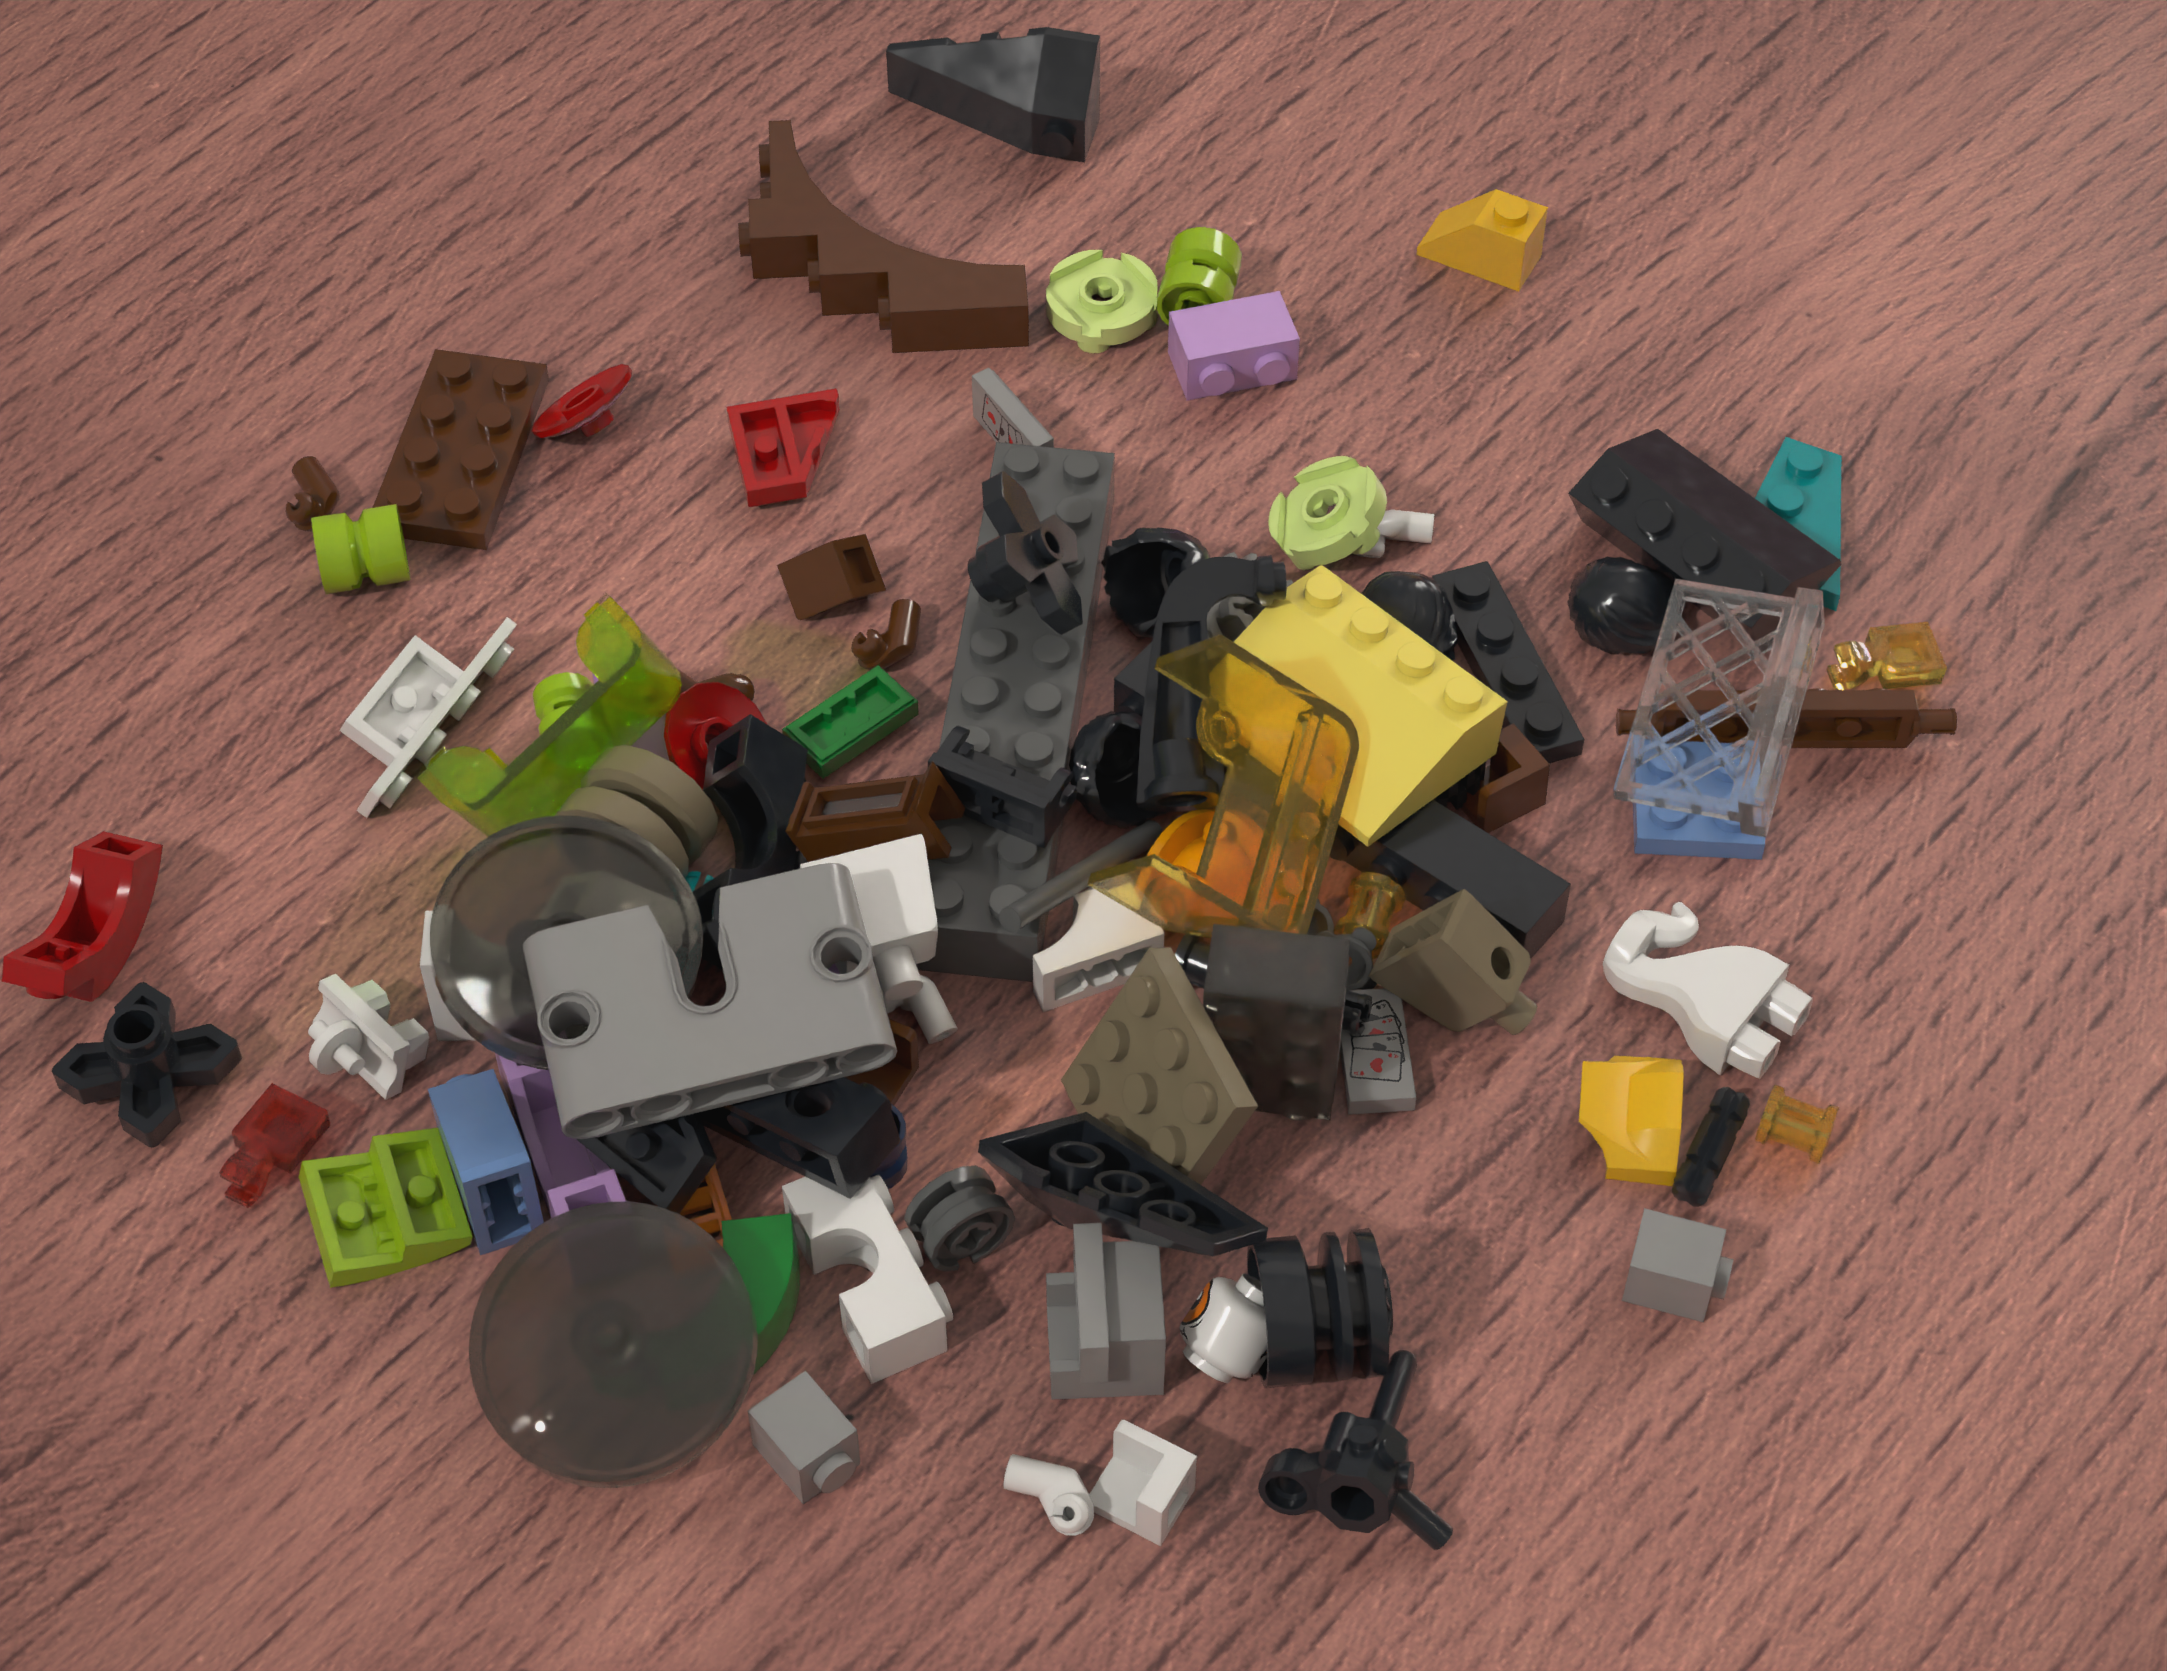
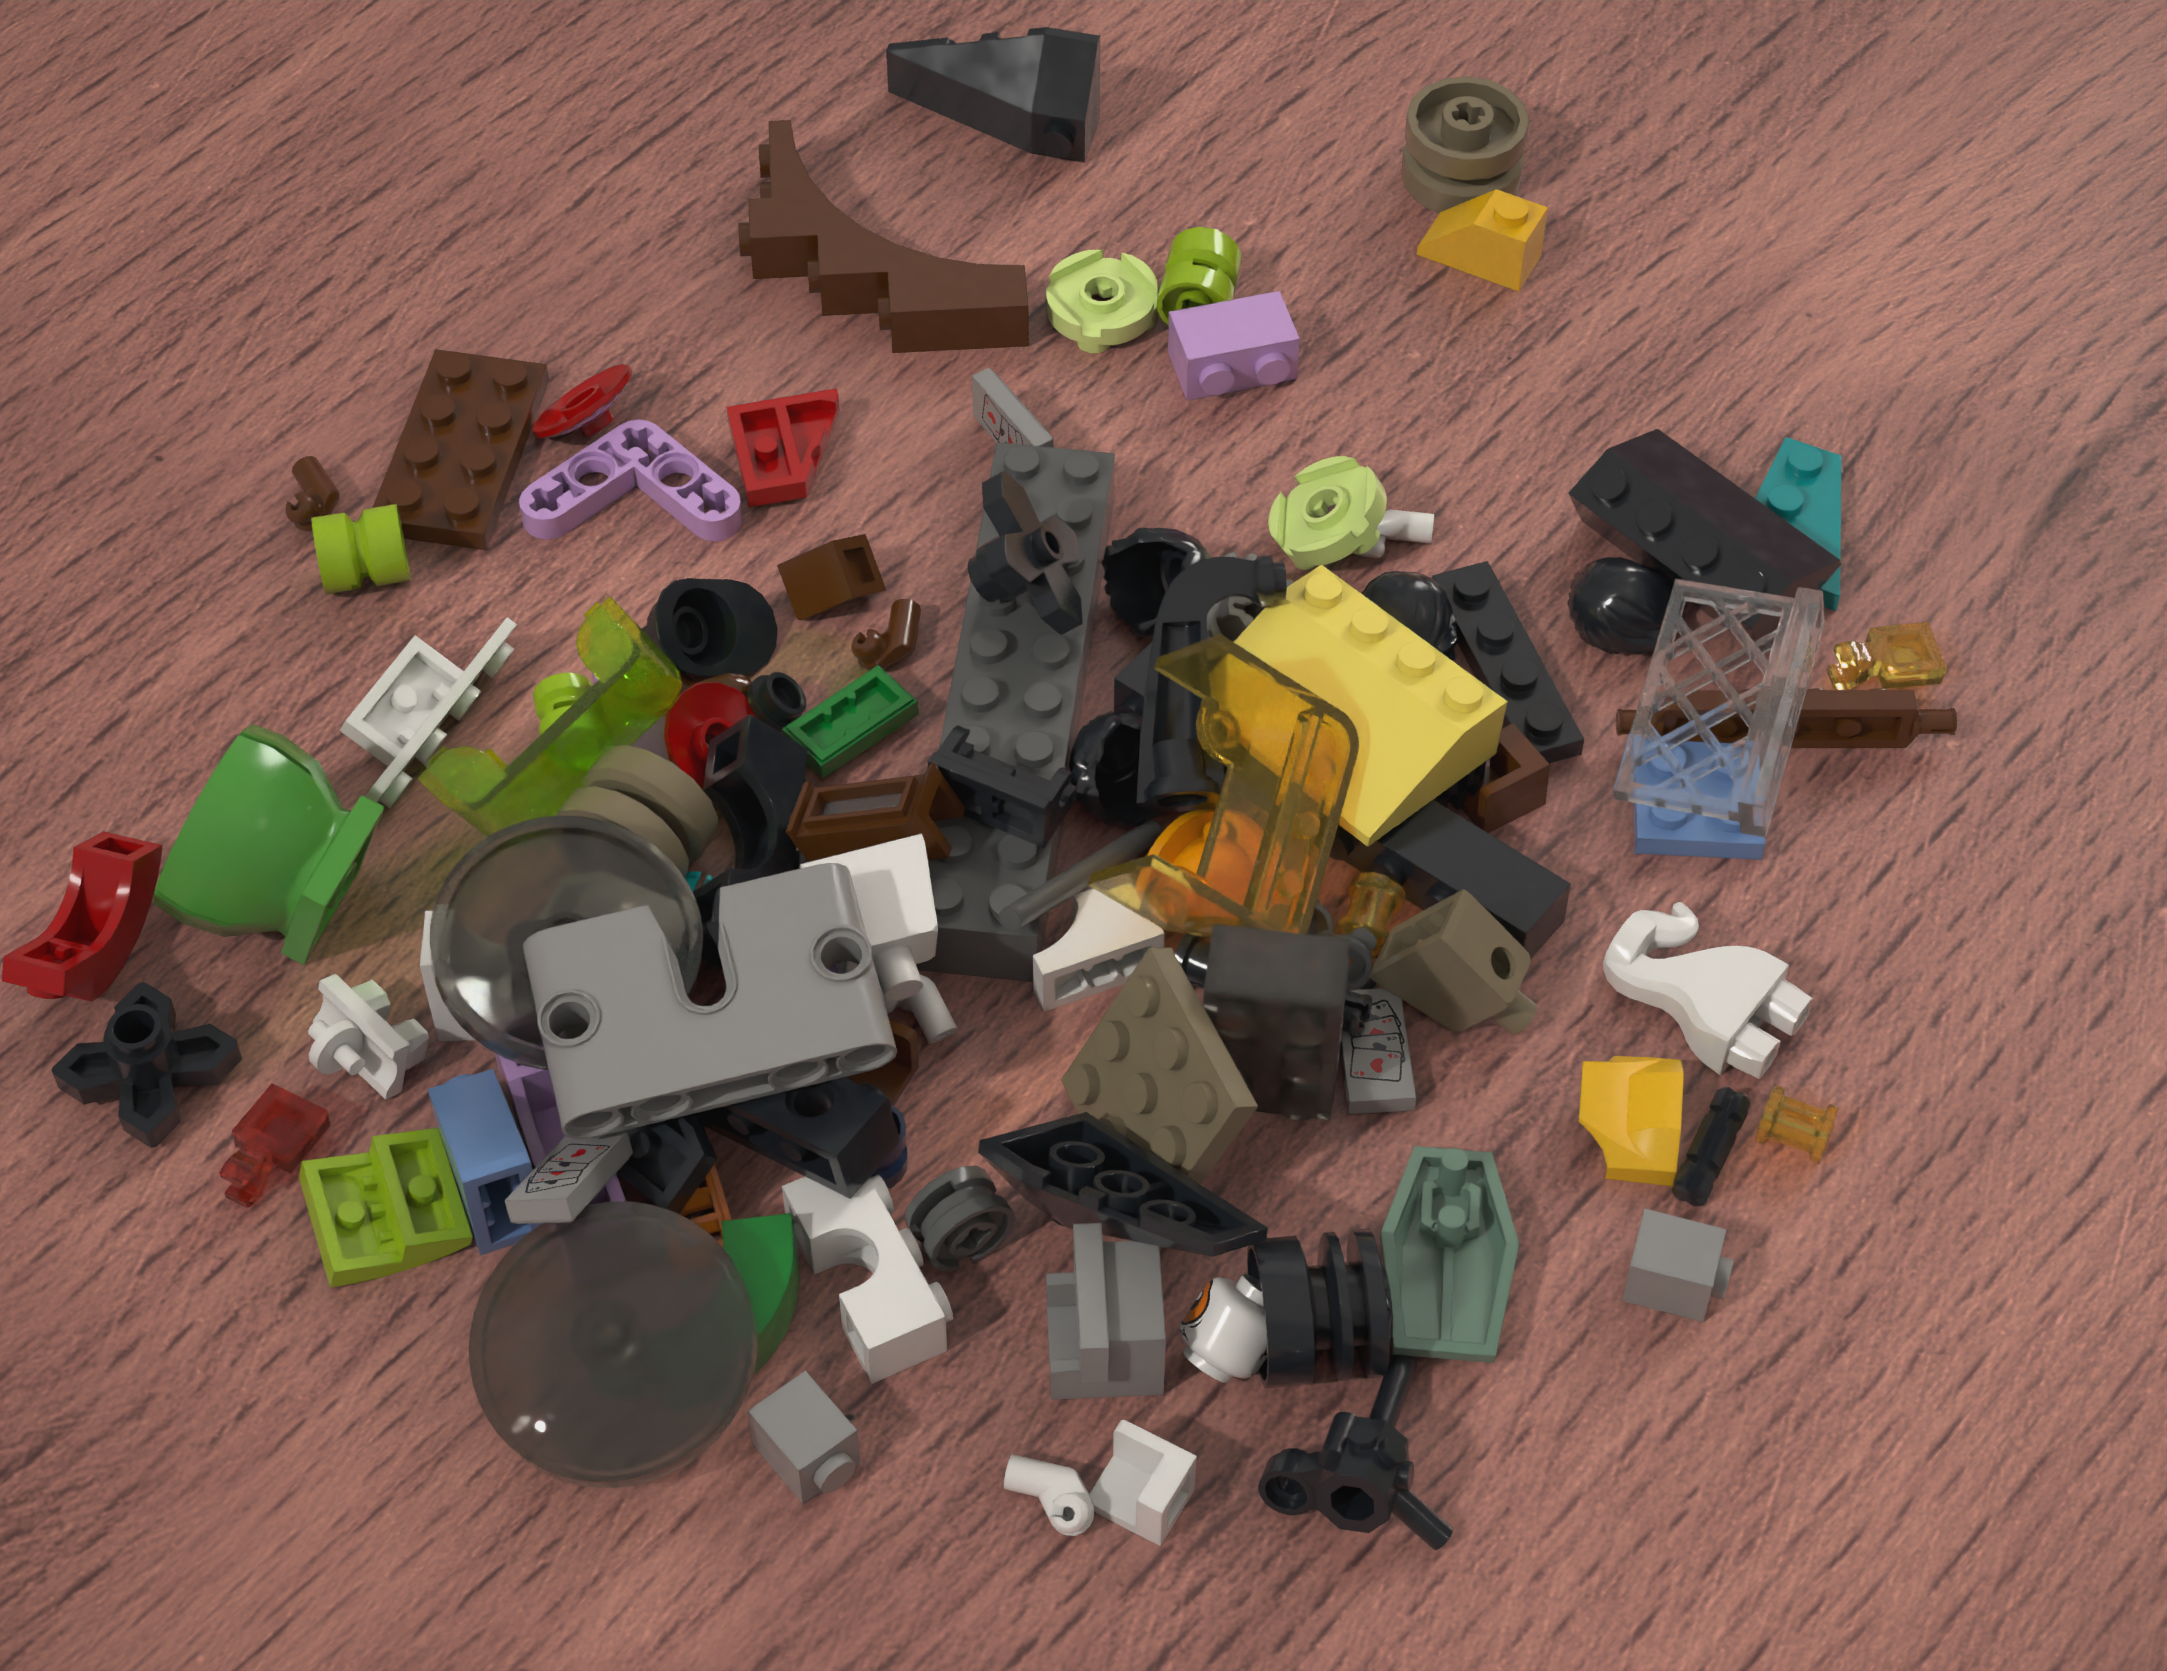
none -> bright green plate [154,724,384,965]
none -> light grey tile [505,1132,633,1224]
none -> lavender beam [519,419,743,541]
none -> black piece [638,578,778,676]
none -> black plate [747,672,806,732]
none -> sand green piece [1380,1146,1519,1363]
none -> dark tan wheel [1401,76,1529,213]

